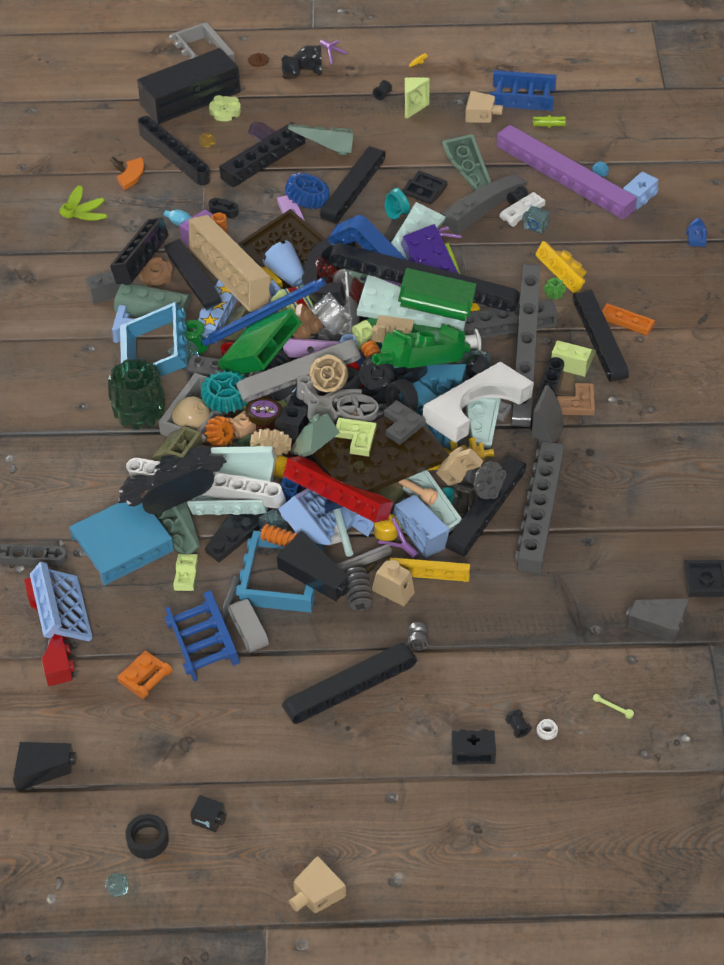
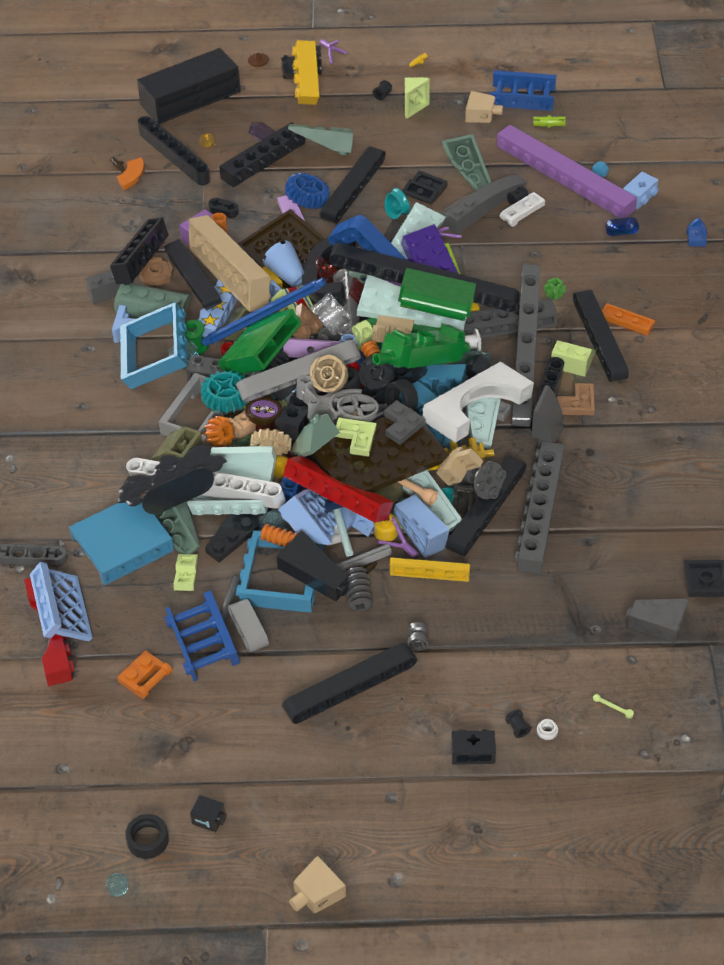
black slope [13,742,77,791] -> none
lime plant [59,185,108,221] -> none
clear green wheel [108,358,165,430] -> none
medium azure plant [164,209,192,227] -> none
light grey hinge [169,22,235,63] -> none
tan cylinder [172,396,210,430] -> none
yellowish green plate [209,95,241,121] -> none
tan torso [372,560,415,606] -> none
clear light blue brick [522,206,550,234] -> none
yellow bracket [535,241,587,293] -> none
none -> yellow brick [292,40,319,105]
none -> clear blue plate [605,217,640,236]

